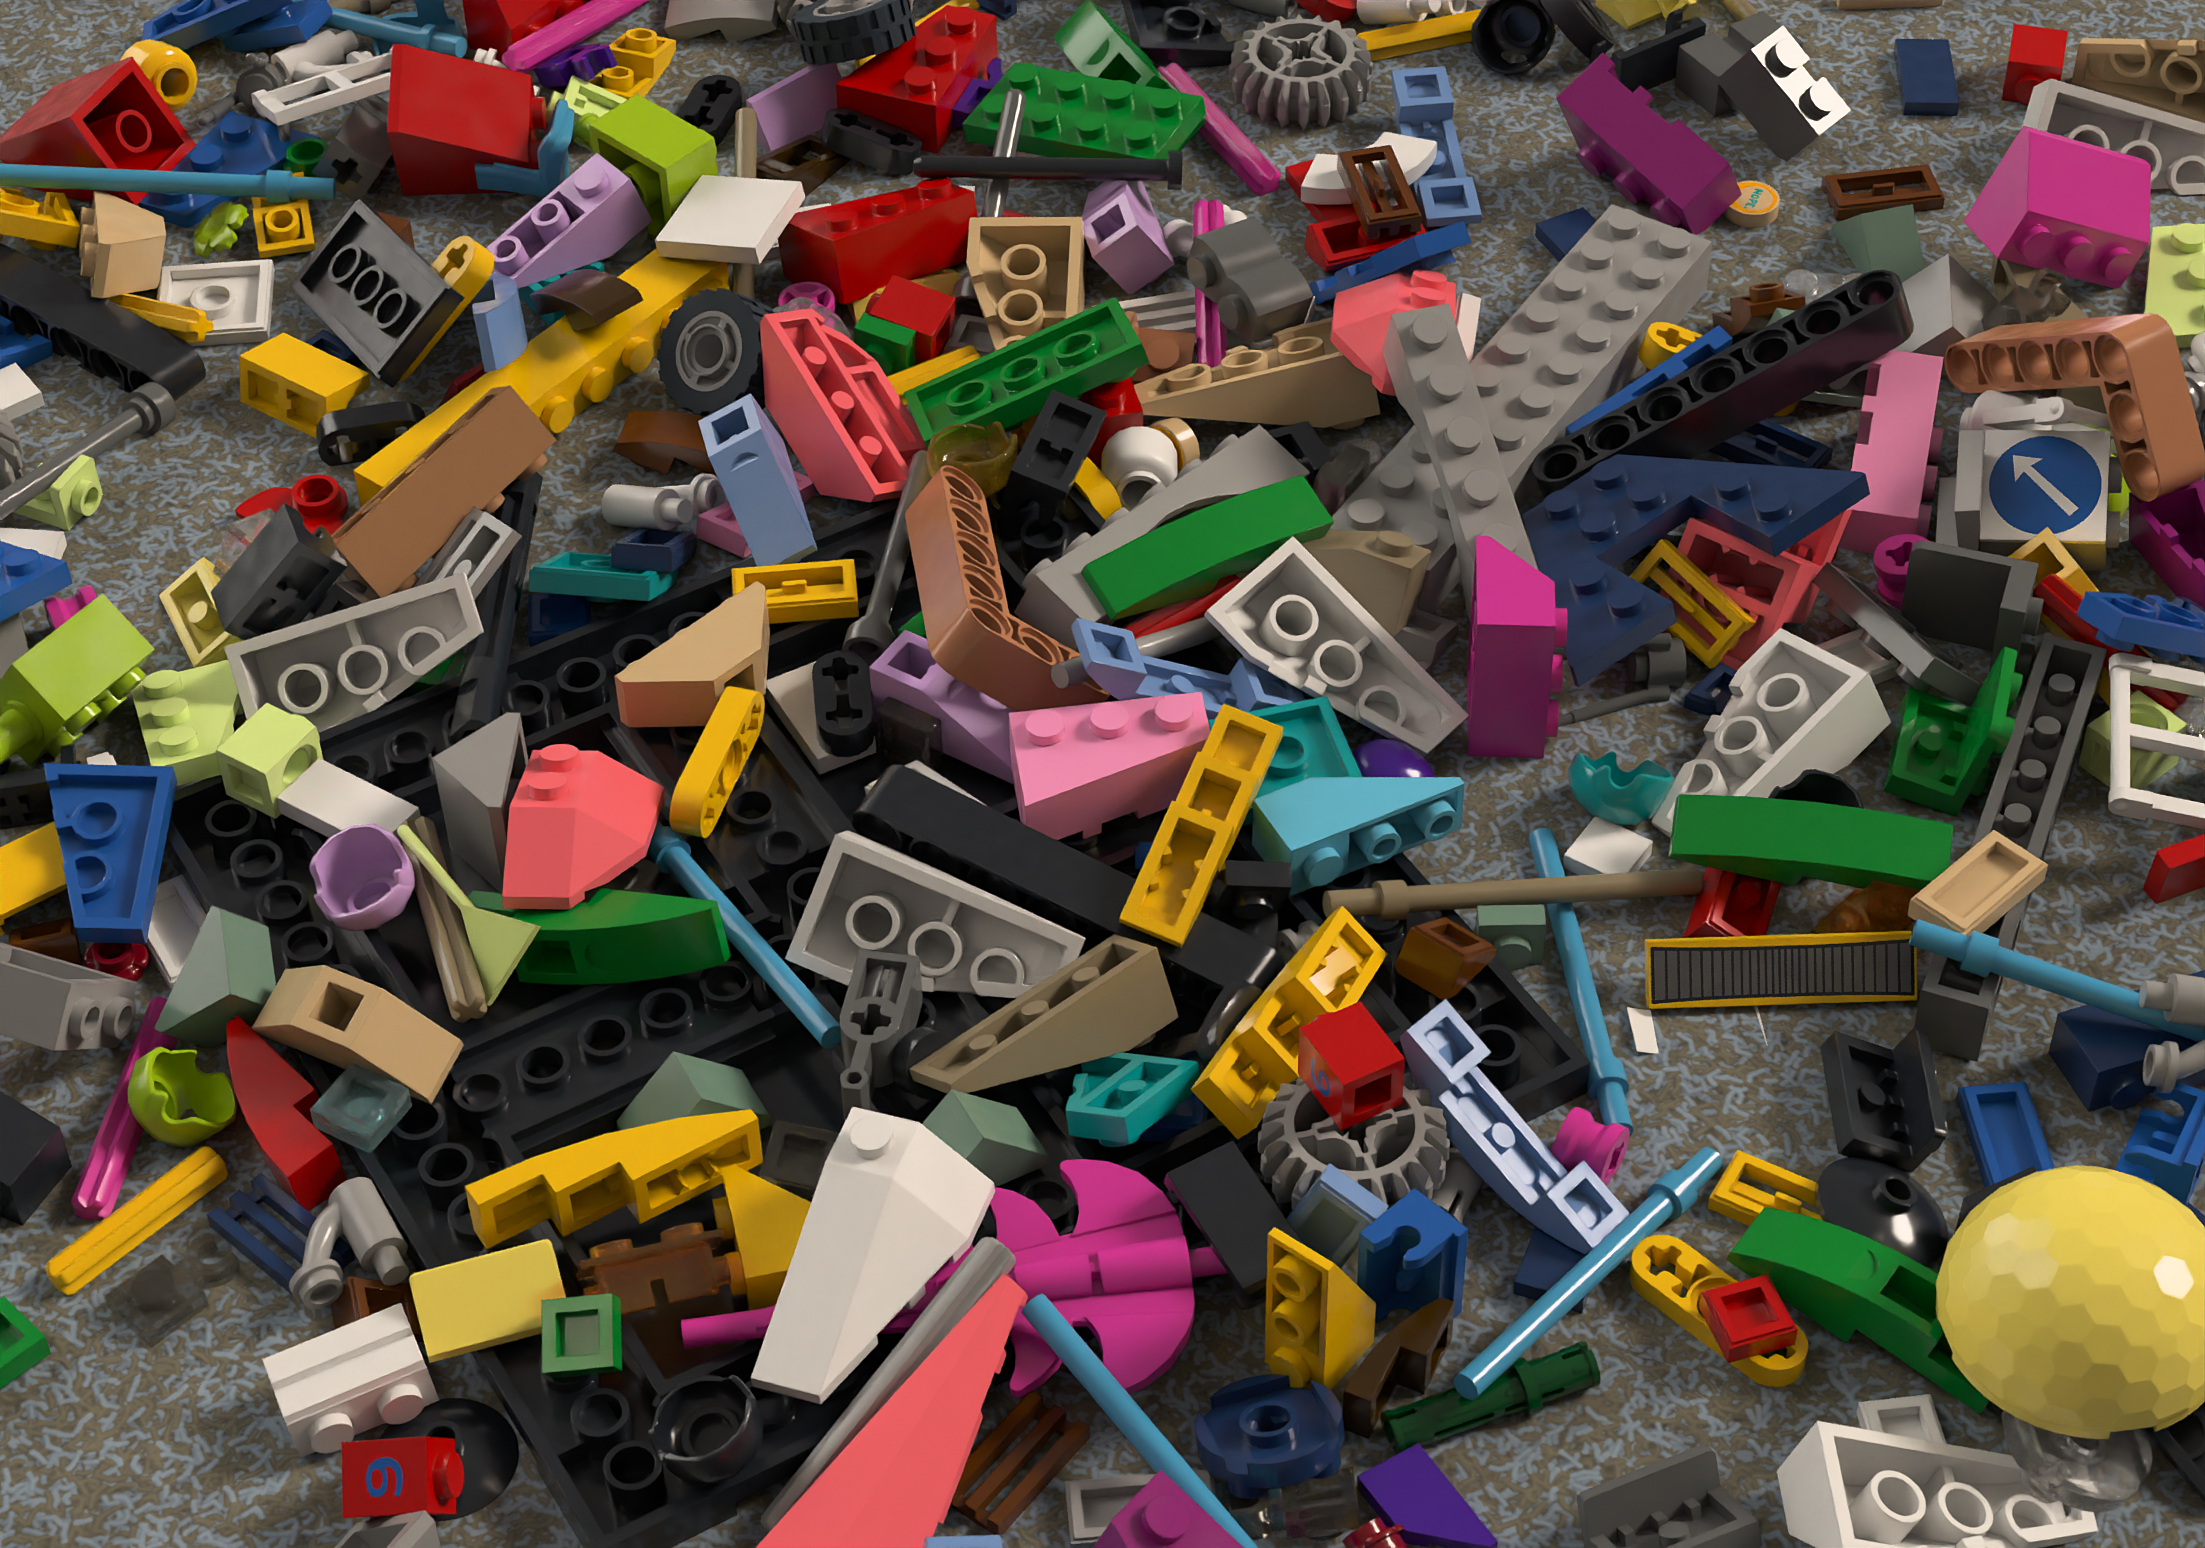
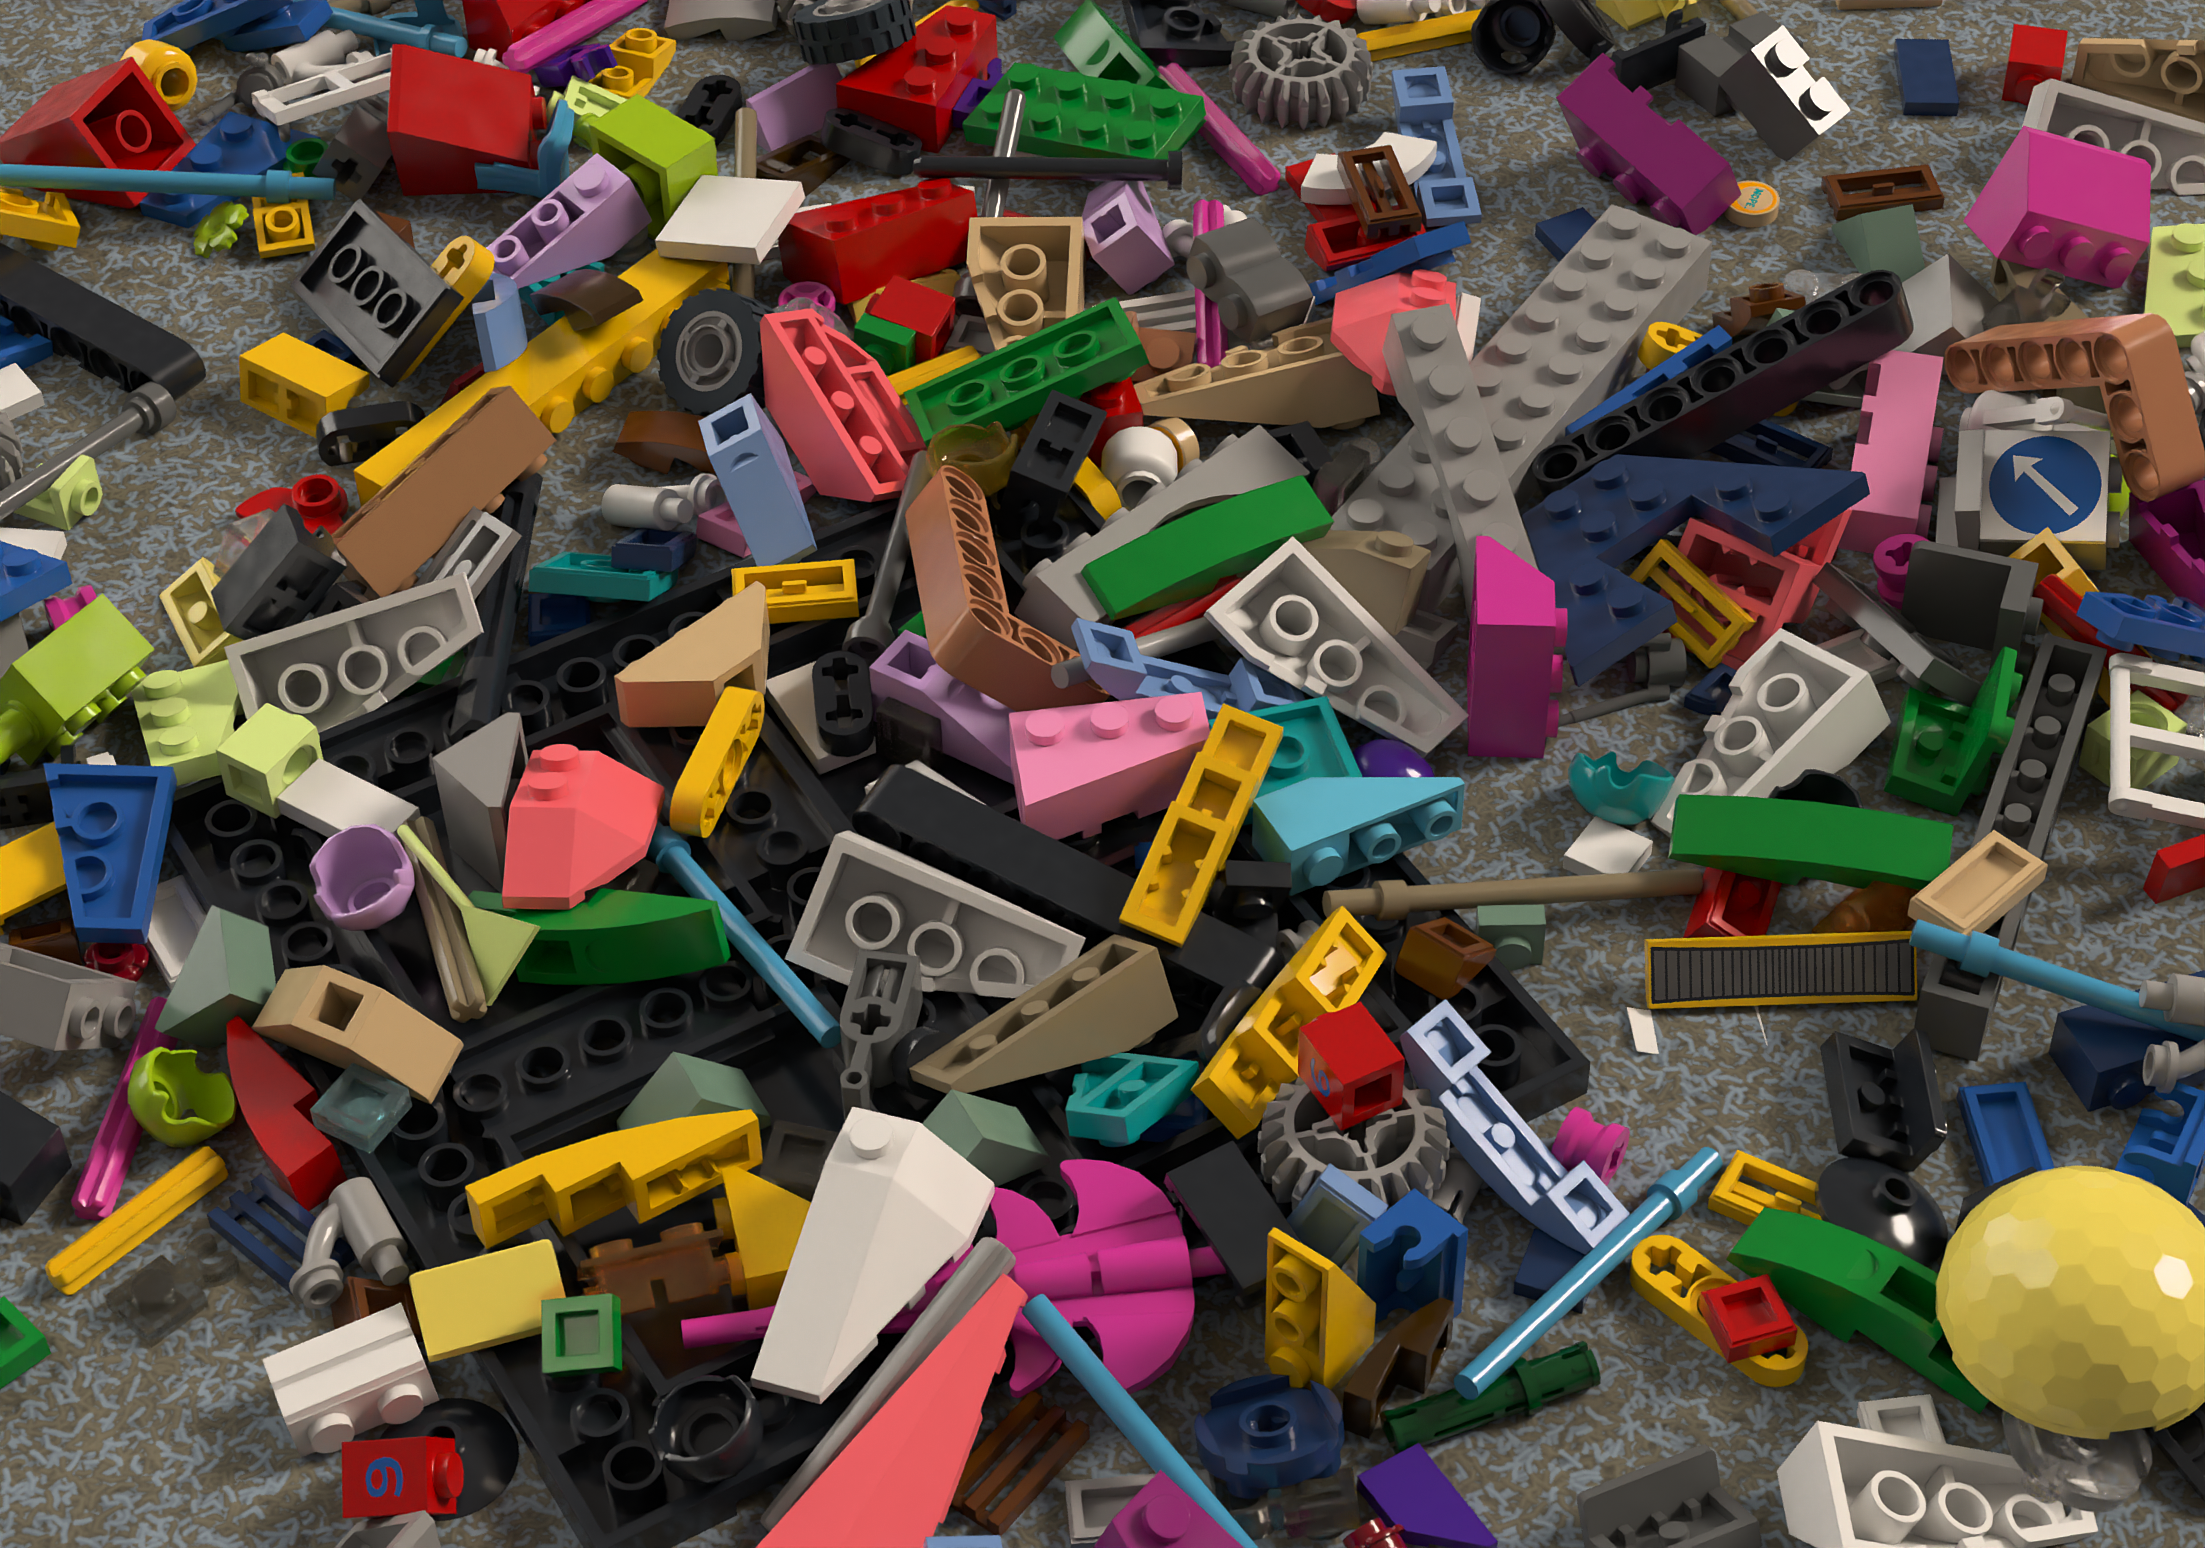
tan slope [78,190,166,298] -> none
yellow axle [106,293,213,344] -> none
white tile [157,259,275,347] -> none
dark azure bar [1529,828,1634,1137] -> none

